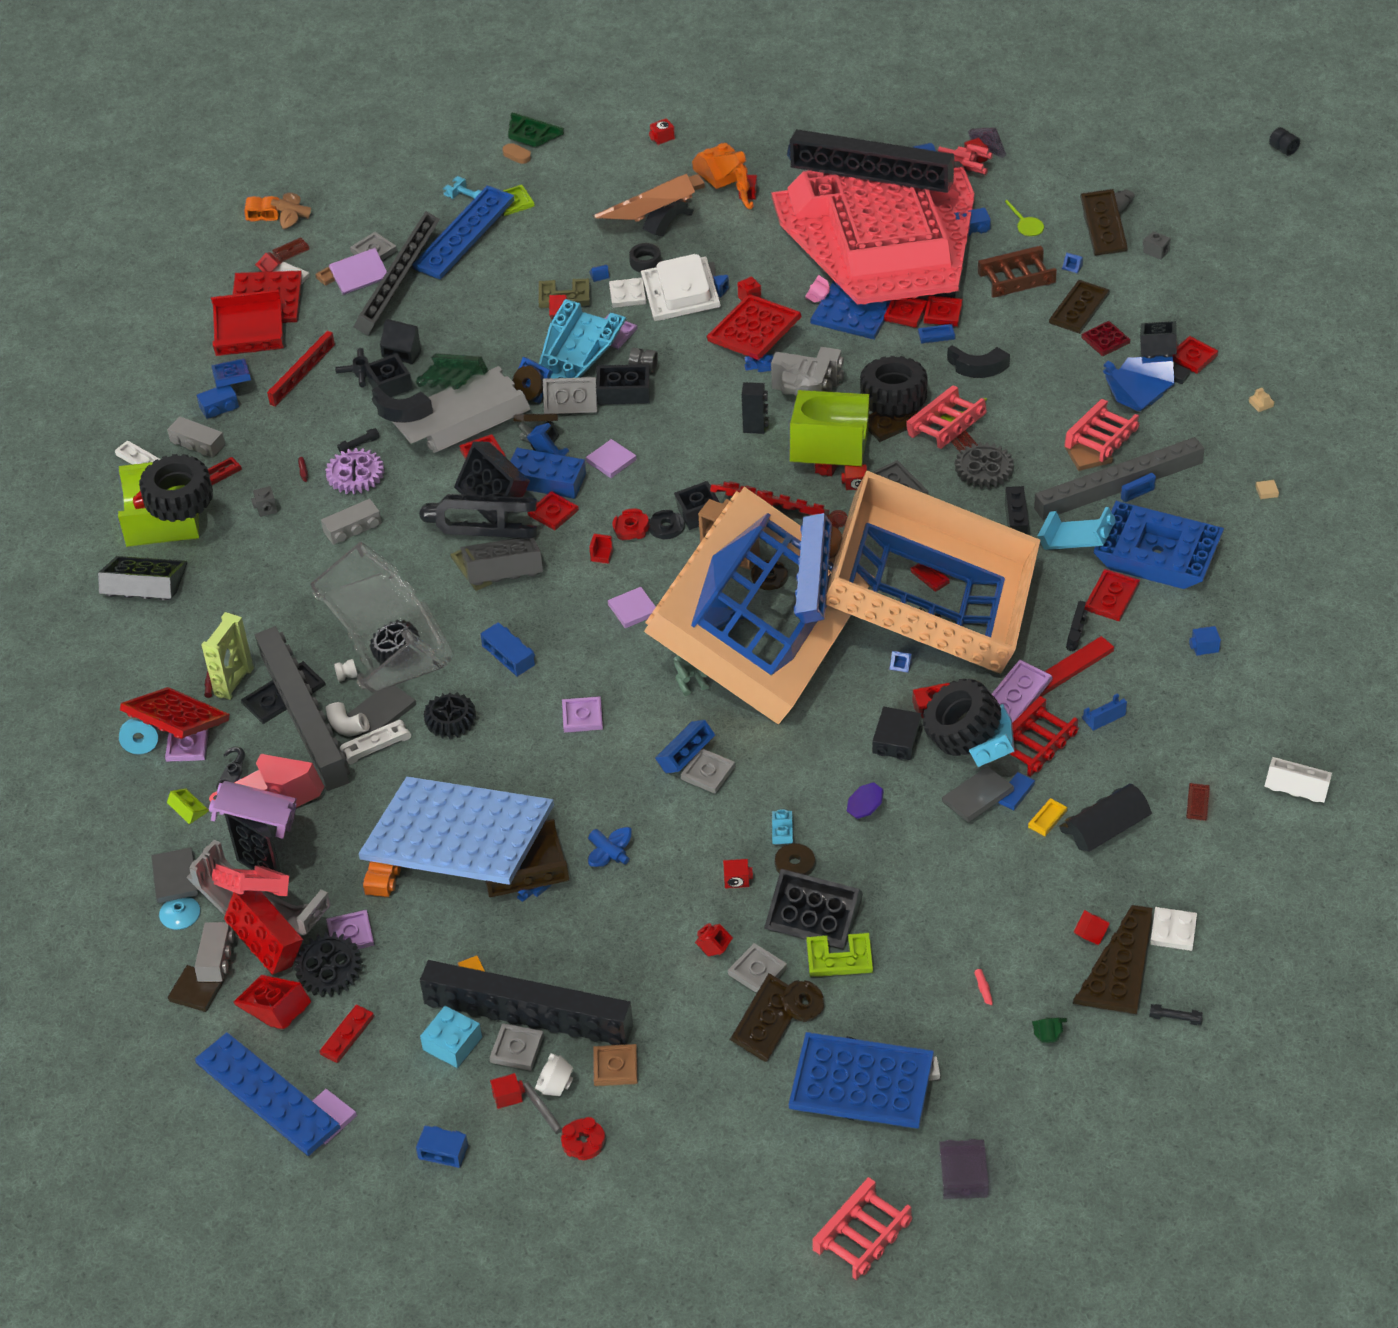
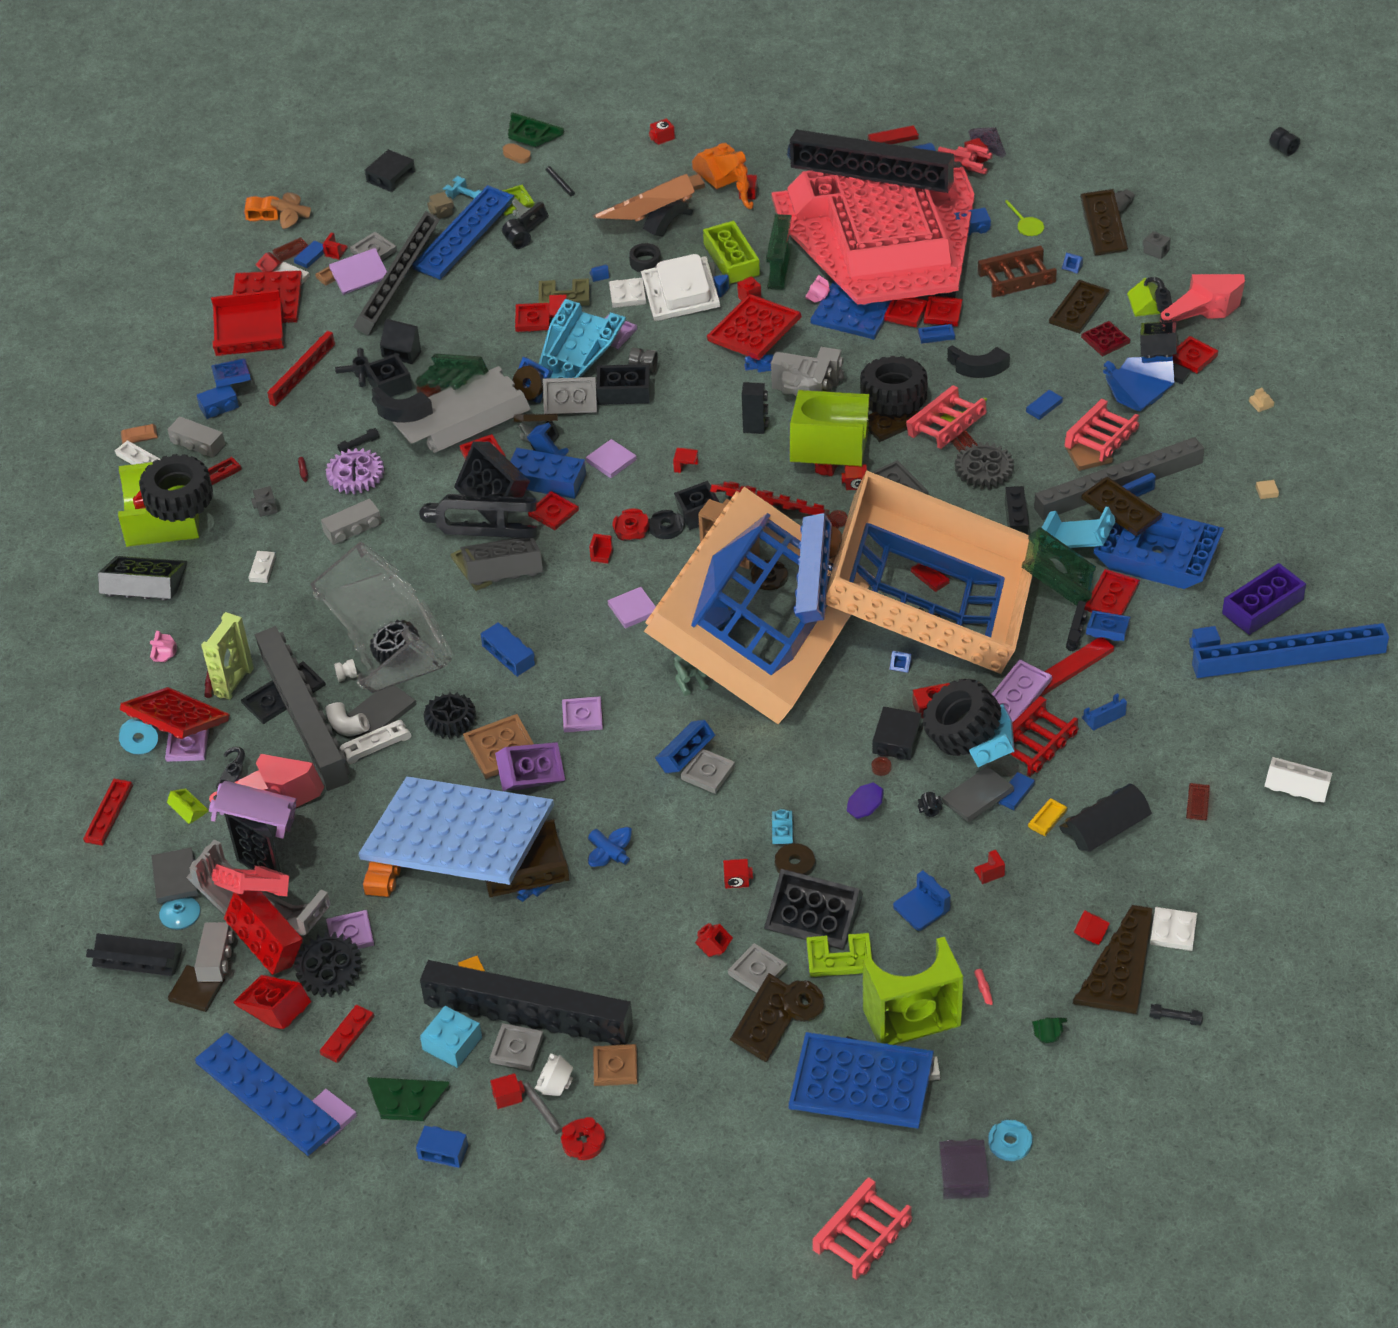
none -> red tile [83,779,133,846]
none -> black brick [86,933,182,976]
none -> nougat tile [121,424,158,443]
none -> bright pink piece [150,631,177,662]
none -> white plate [249,551,276,583]
none -> blue tile [294,240,324,268]
none -> red panel [323,233,347,260]
none -> black panel [365,149,415,192]
none -> dark green wing [367,1077,450,1121]
none -> clear red tile [416,379,441,397]
none -> dark tan brick [427,192,454,219]
none -> medium nougat plate [463,714,534,779]
none -> medium lavender slope [495,742,565,791]
none -> black wheel [502,219,531,249]
none -> black piece [512,198,549,232]
none -> red plate [515,303,550,332]
none -> black bar [546,166,575,197]
none -> red panel [673,448,699,473]
none -> lime brick [703,220,760,284]
none -> clear green fence [766,214,792,290]
none -> lime piece [863,936,963,1045]
none -> red tile [868,125,919,144]
none -> clear red tile [871,757,891,776]
none -> blue bracket [893,871,951,931]
none -> black gear [917,792,943,817]
none -> red panel [974,850,1005,884]
none -> medium azure tile [988,1120,1032,1161]
none -> clear green fence [1022,527,1096,606]
none -> blue tile [1026,390,1063,420]
none -> dark brown tile [1081,476,1162,537]
none -> blue plate [1086,611,1130,641]
none -> lime slope [1127,277,1161,316]
none -> coral slope [1144,274,1245,322]
none -> blue brick [1192,623,1389,678]
none -> dark purple brick [1222,563,1306,635]

